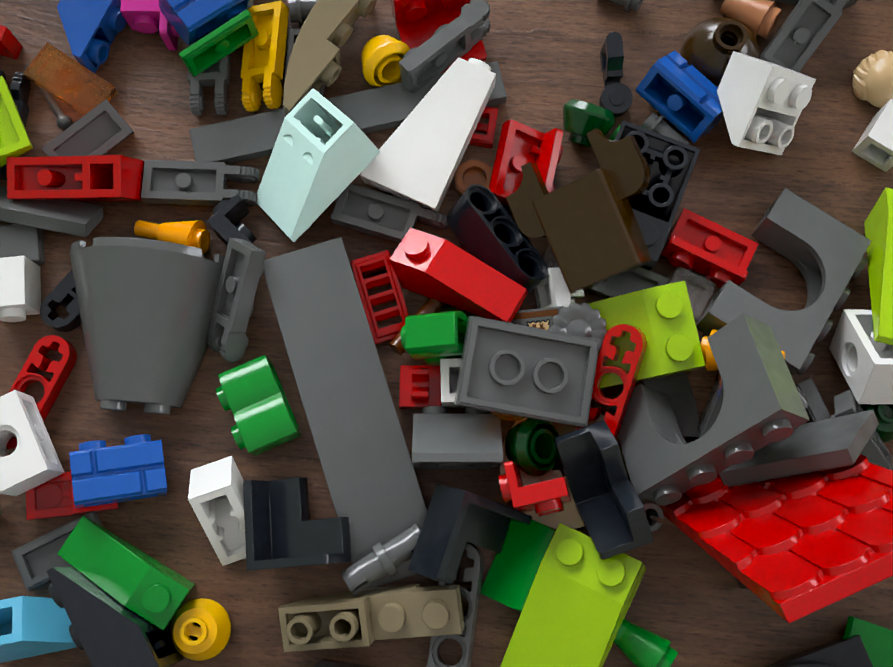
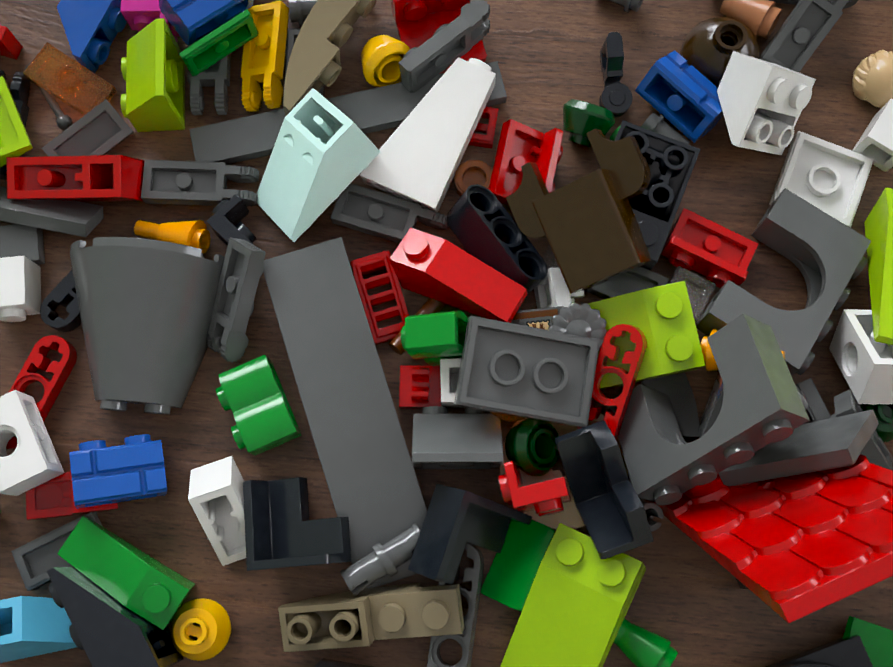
none -> lime slope [120,18,185,132]
none -> white tile [769,131,874,228]

